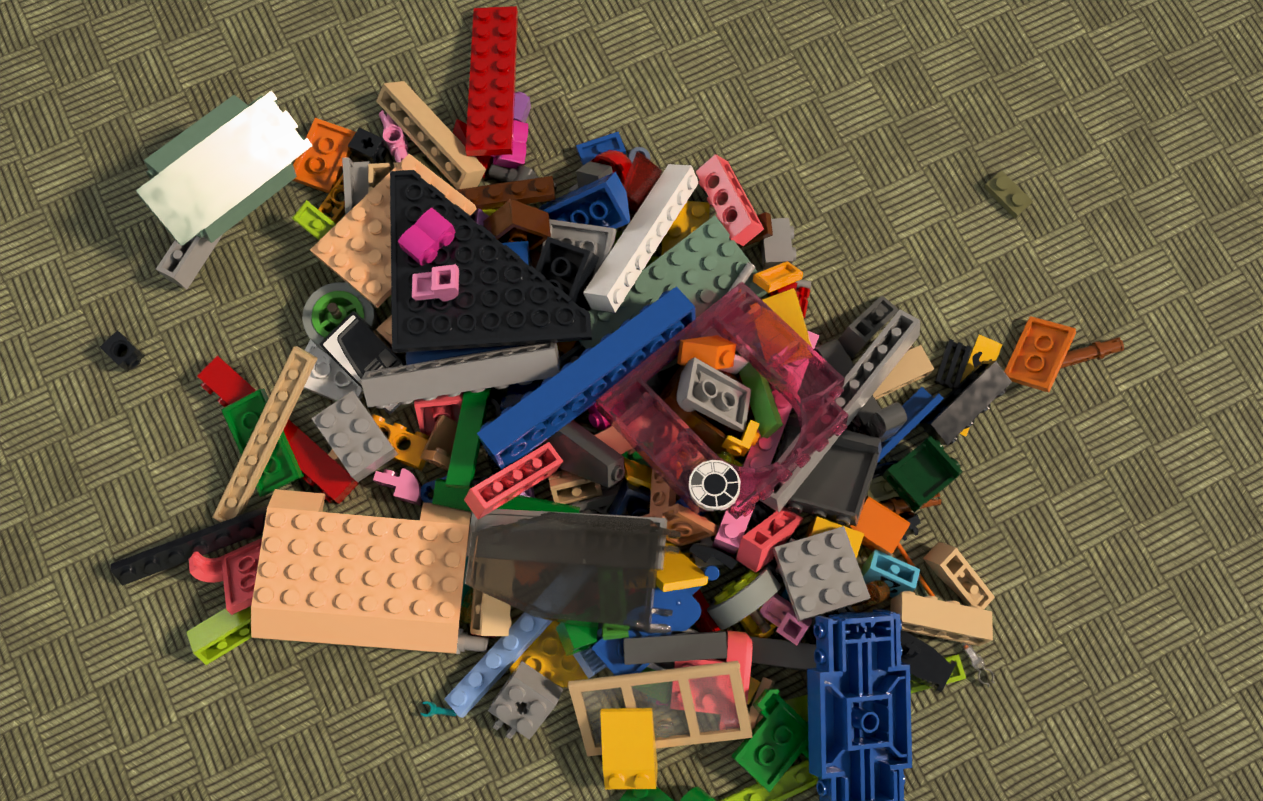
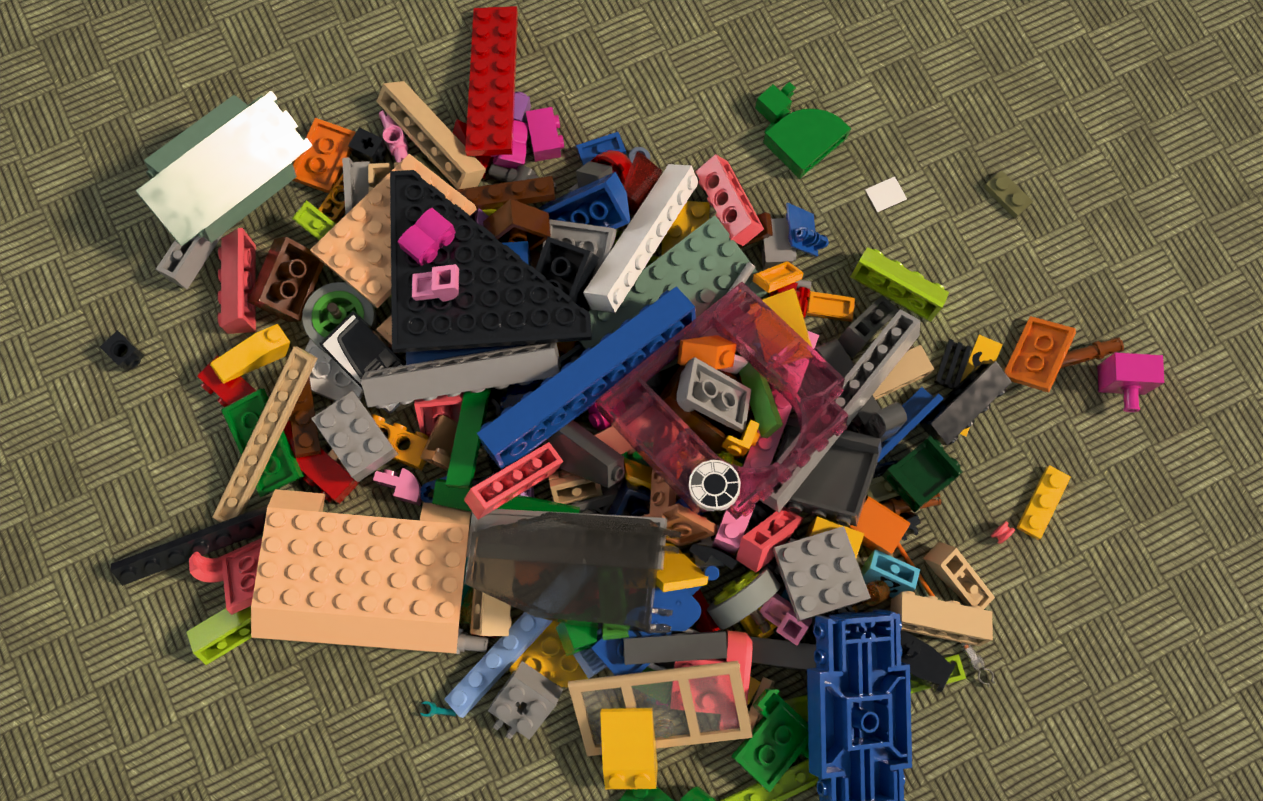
none -> yellow slope [210,324,290,384]
none -> coral slope [218,228,256,334]
none -> reddish brown brick [247,236,324,322]
none -> reddish brown plate [283,366,321,458]
none -> dark pink brick [526,107,564,162]
none -> green brick [755,82,796,124]
none -> green brick [763,109,851,179]
none -> blue hinge [786,203,829,257]
none -> light orange tile [806,291,855,322]
none -> lime slope [850,247,949,322]
none -> white sticker [865,177,907,212]
none -> coral bush [991,521,1015,544]
none -> yellow plate [1017,465,1071,540]
none -> dark pink brick [1097,353,1164,413]

